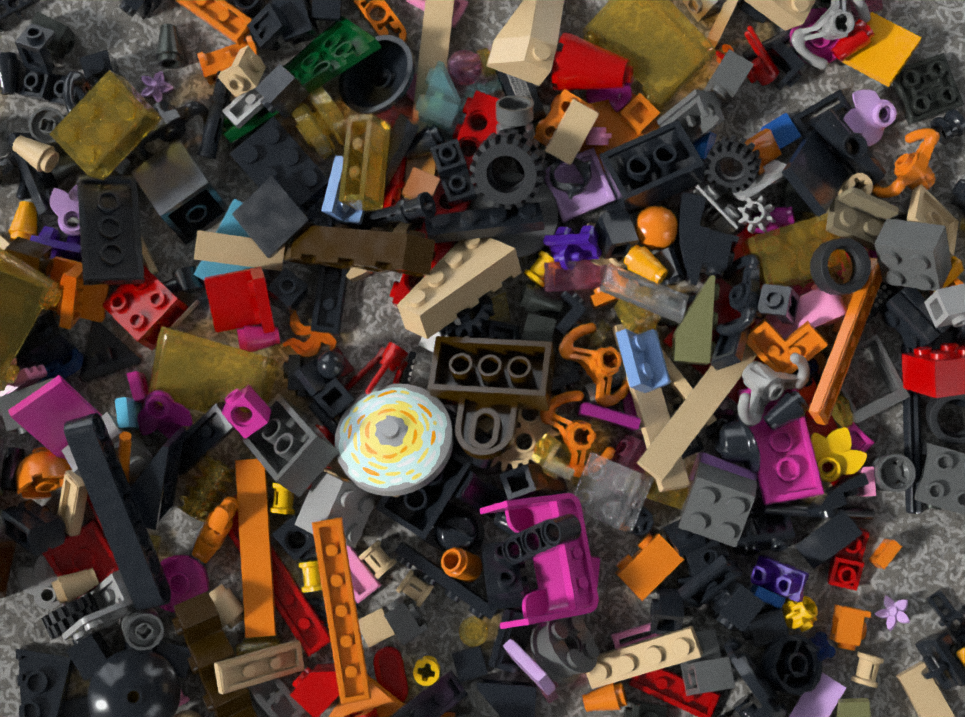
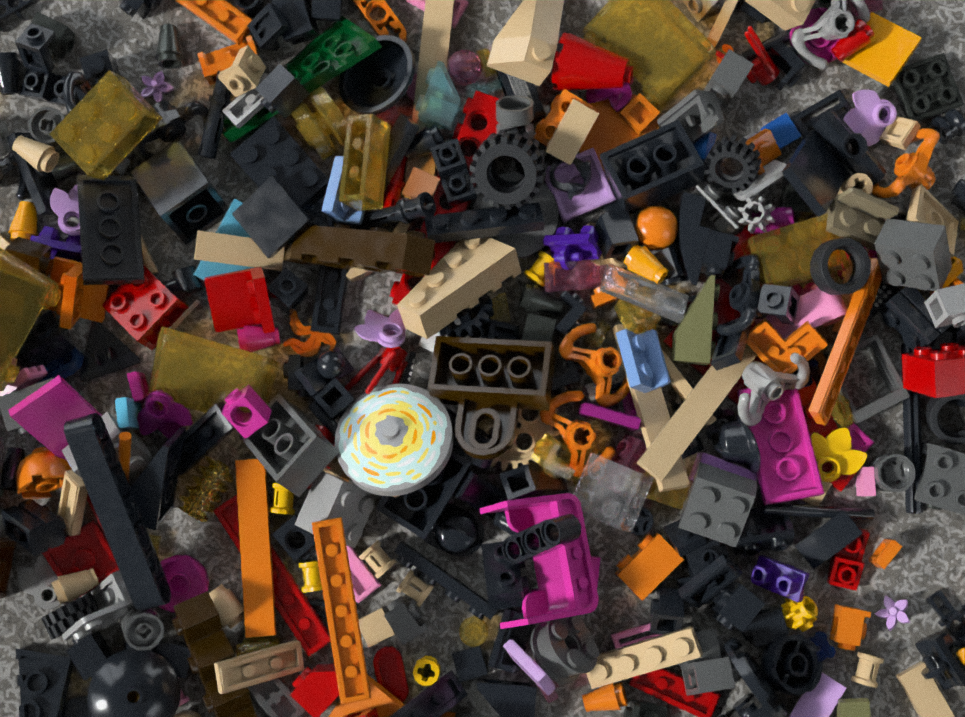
orange hinge [192,496,239,564] -> none
orange brick [441,548,482,583] -> none
bright pink plate [586,127,612,145] -> none
blue tile [750,584,786,609] -> none
black cone [763,390,809,431] -> none
black slope [807,473,869,518] -> none
none -> lavender plate [355,309,407,348]
none -> tan tile [879,116,921,150]

